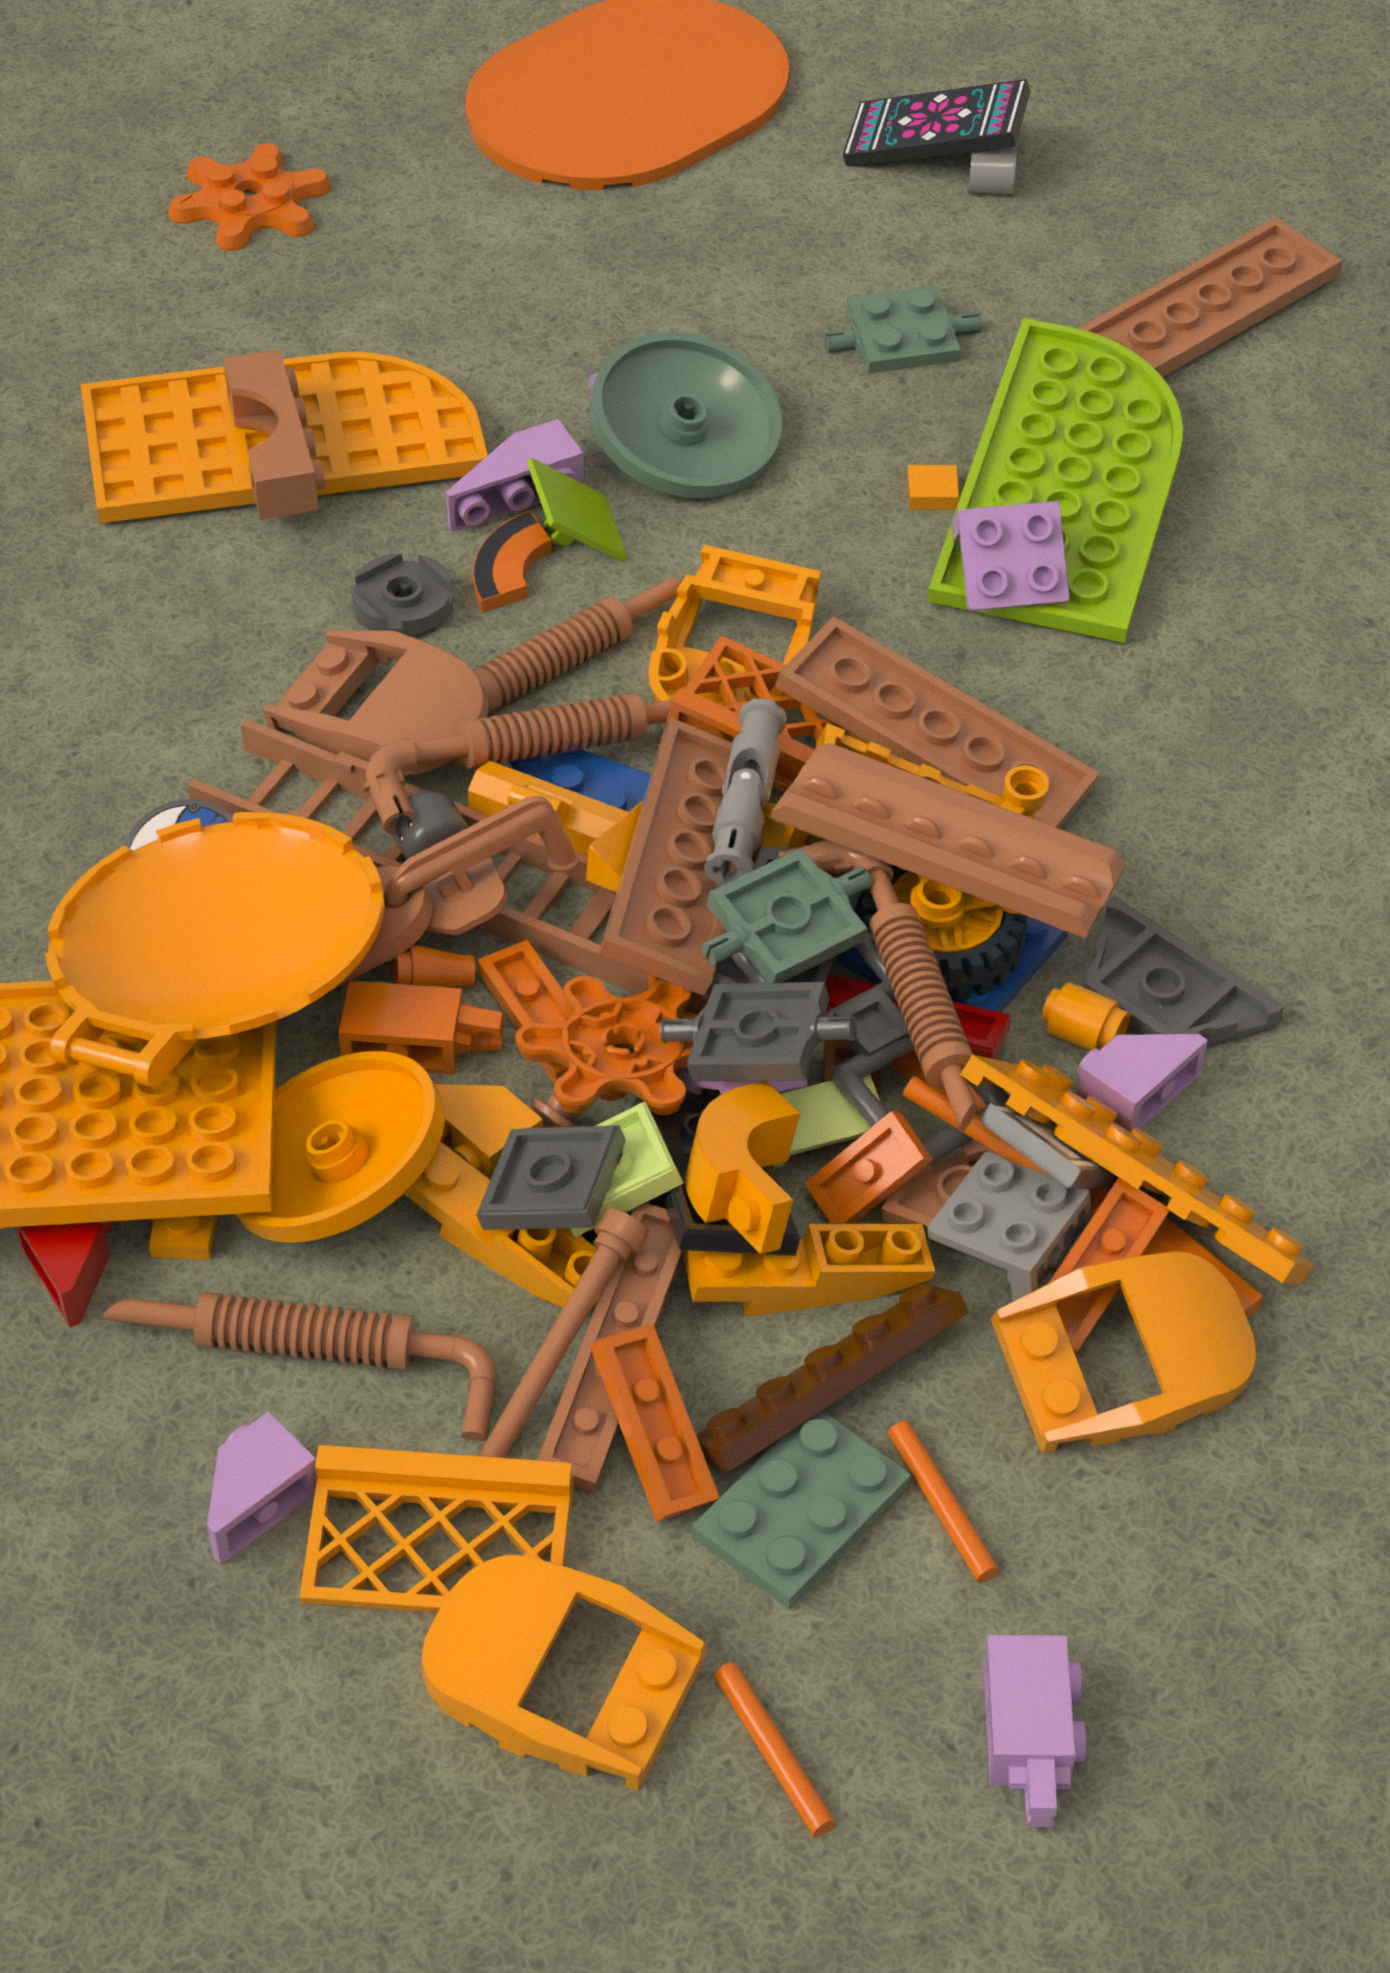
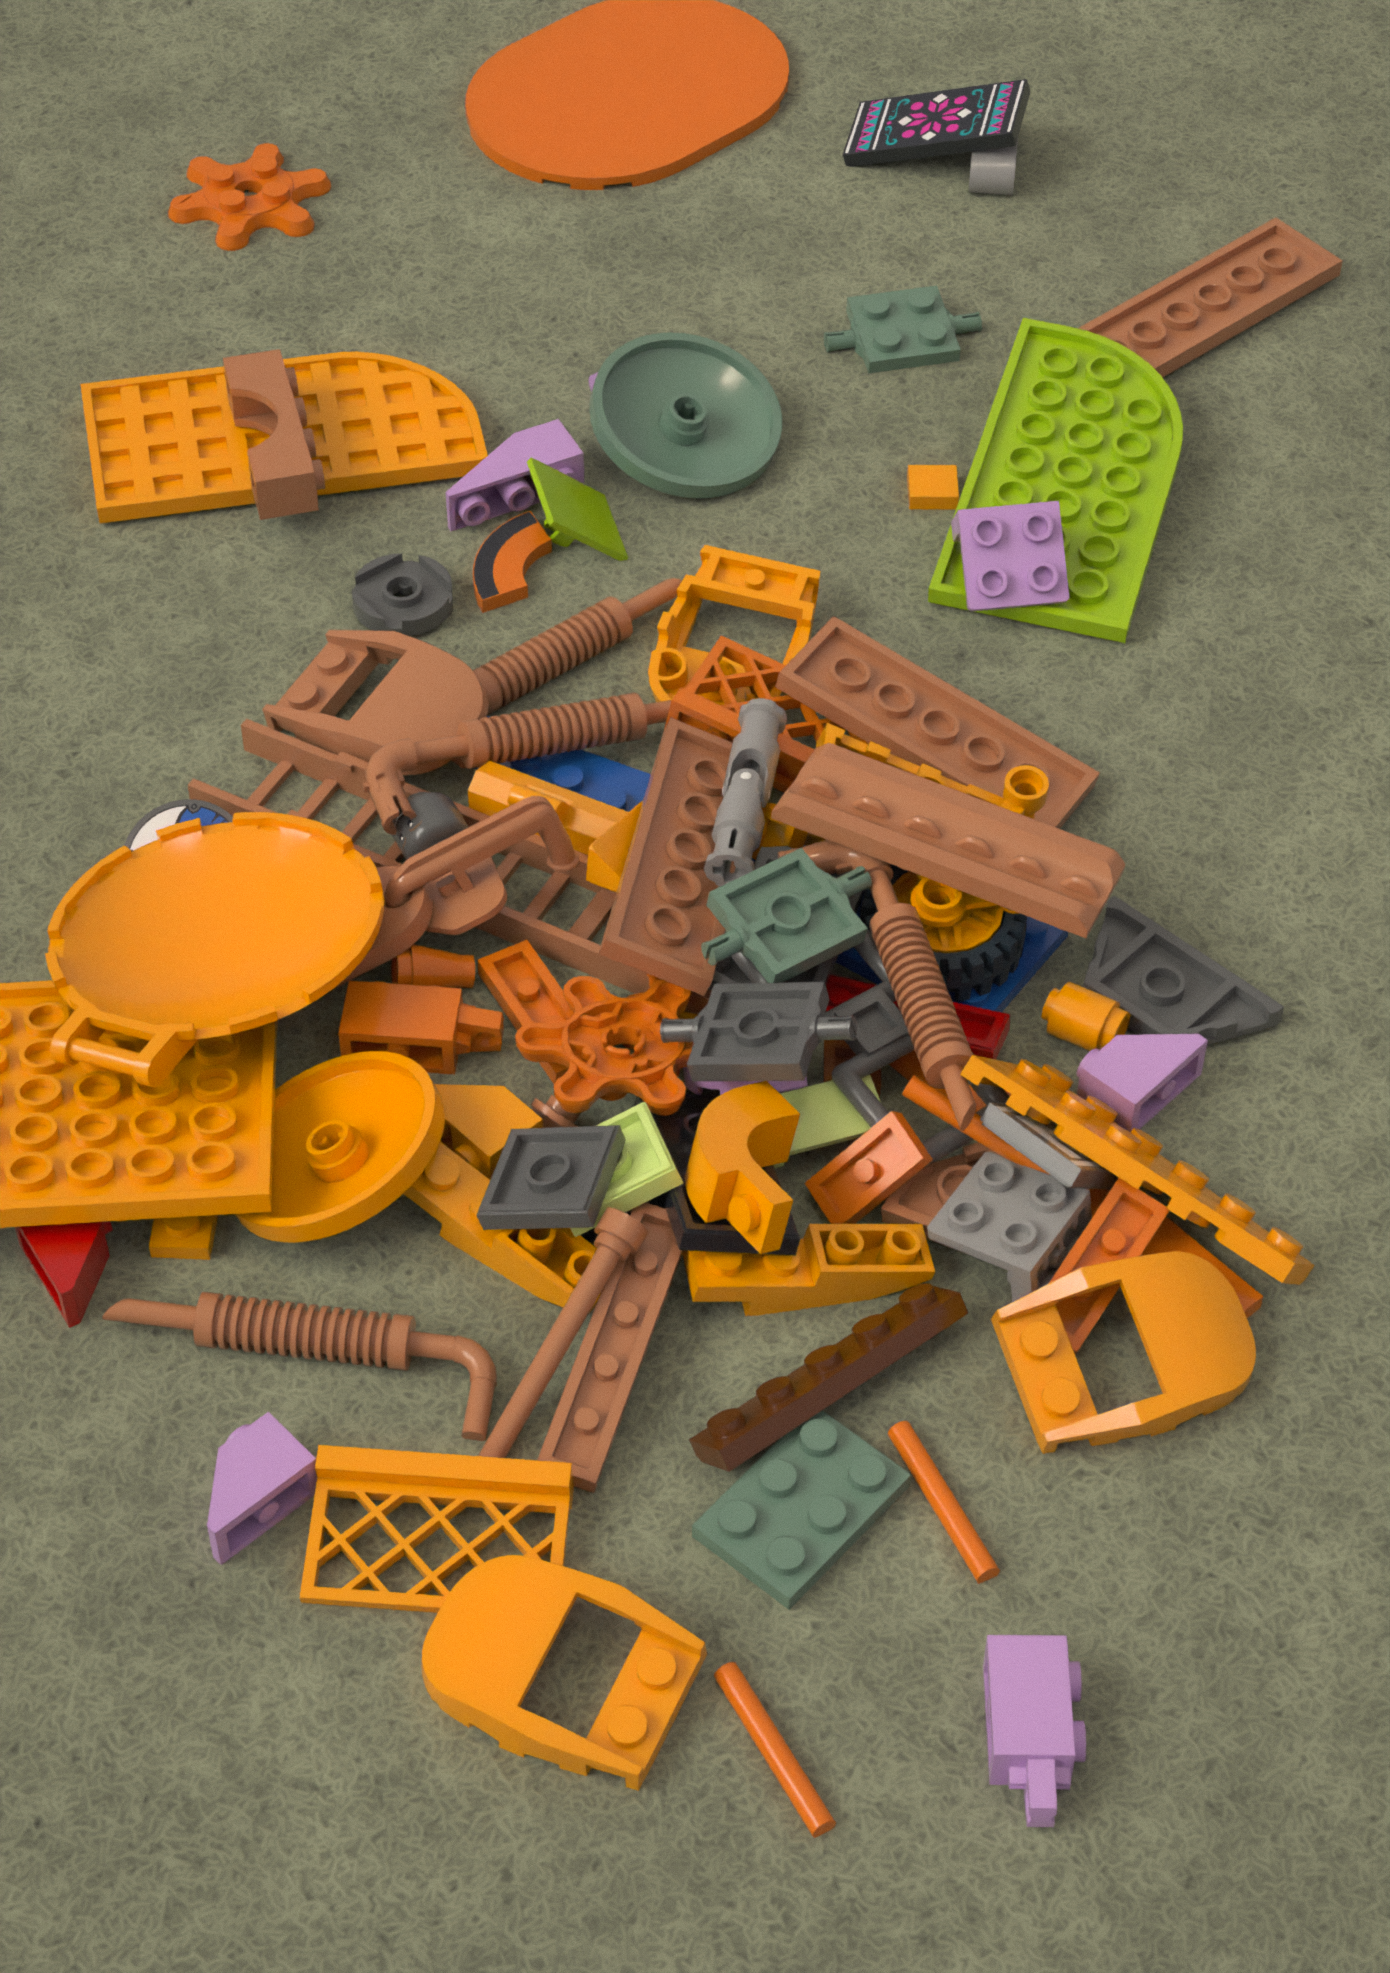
orange plate [590,1324,720,1523] -> none

